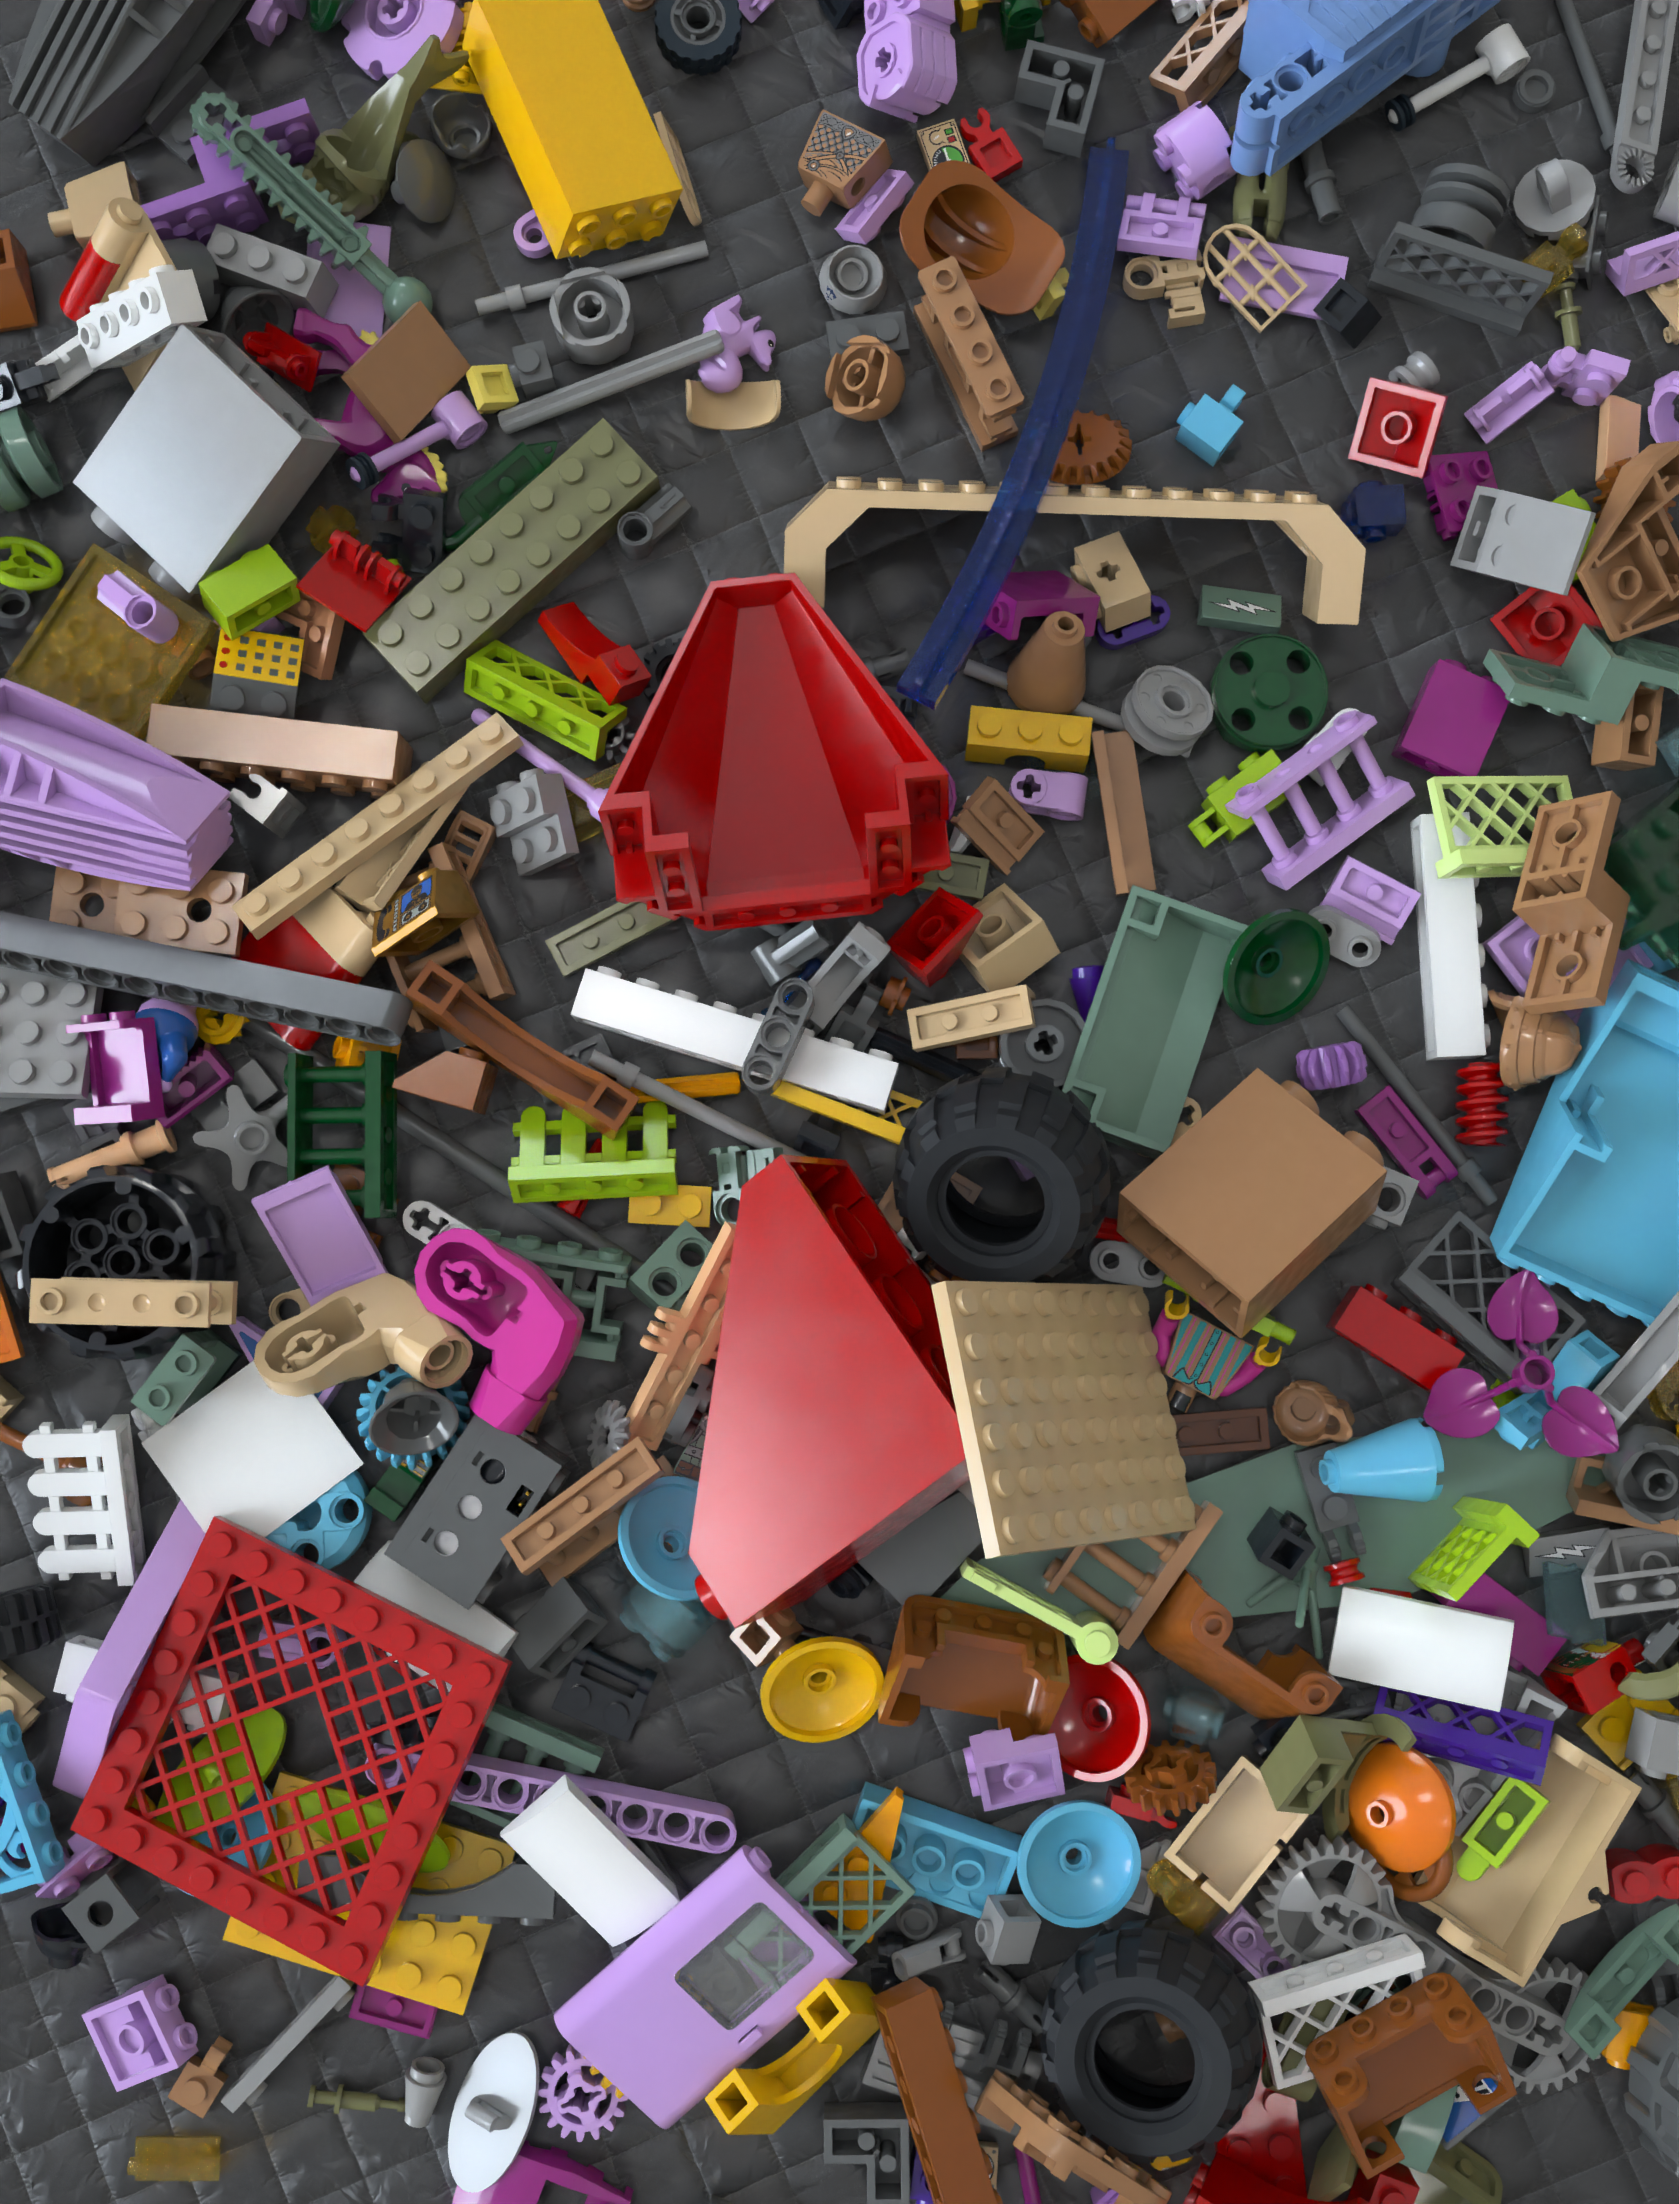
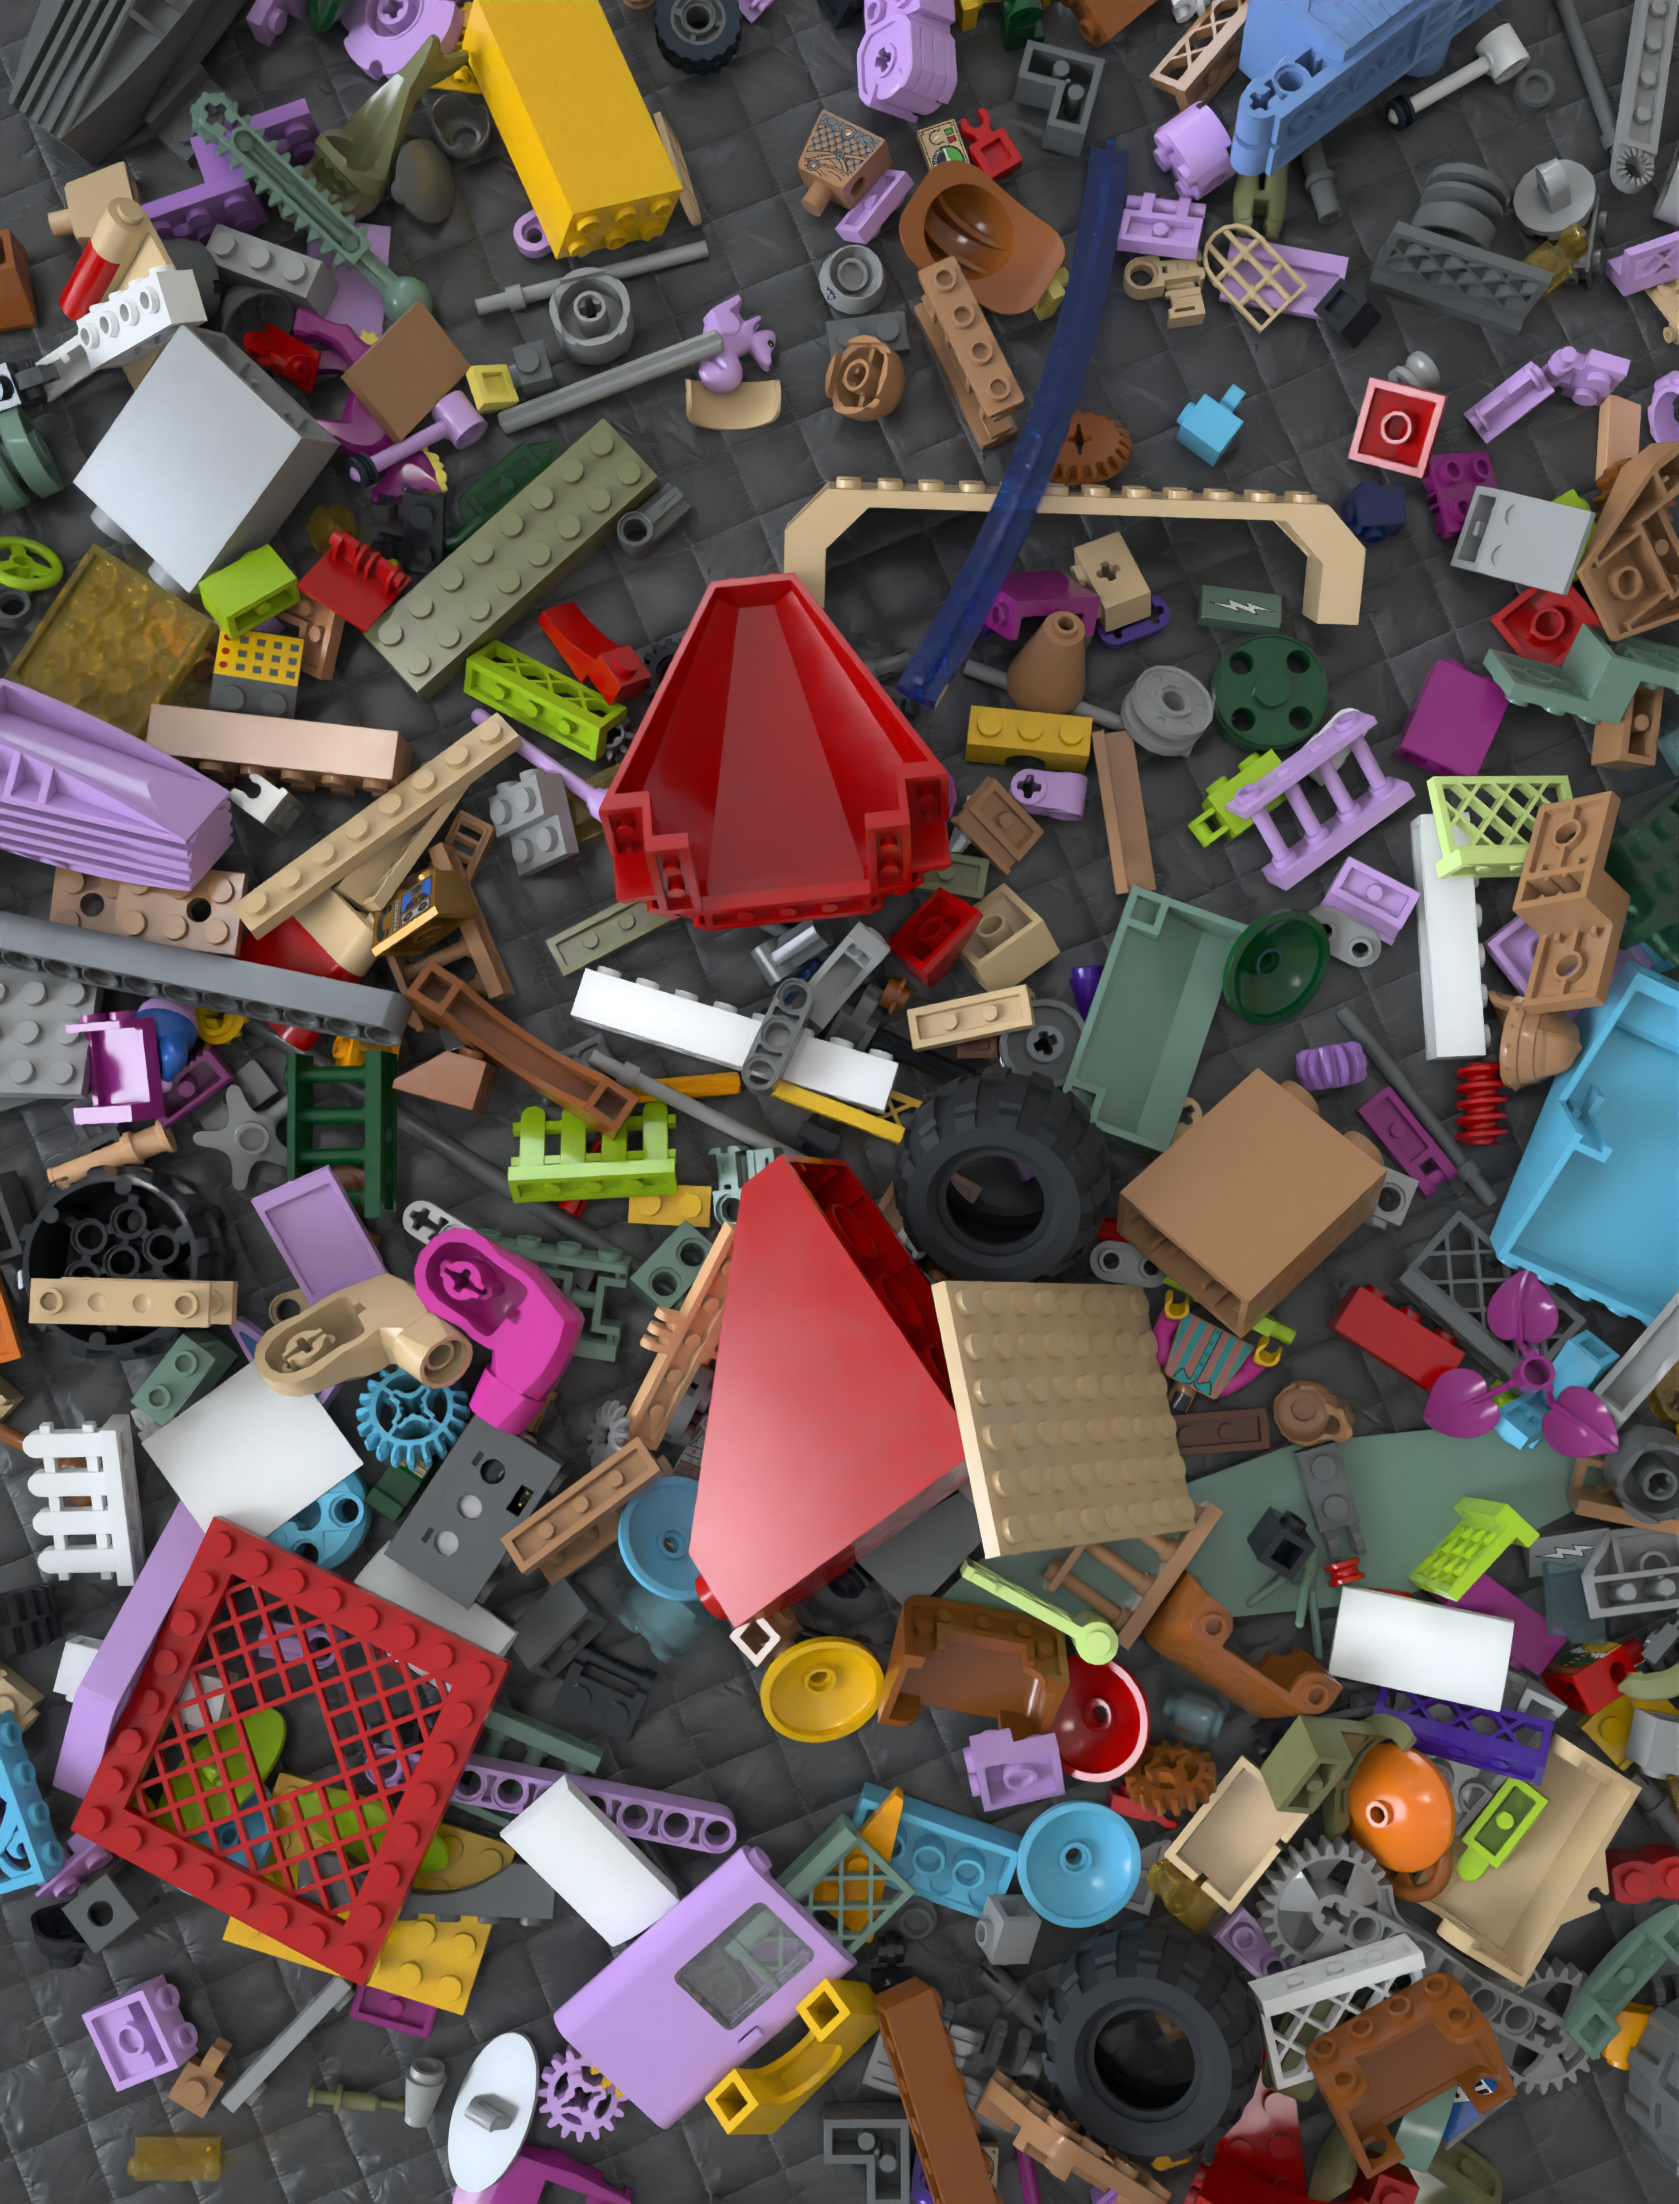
lavender piece [97,570,179,643] -> none
dark grey hat [368,1378,460,1455] -> none
light grey bar [891,1928,966,1981] -> none
medium azure cone [1319,1418,1444,1502] -> none
olive piece [1554,282,1583,352] -> none

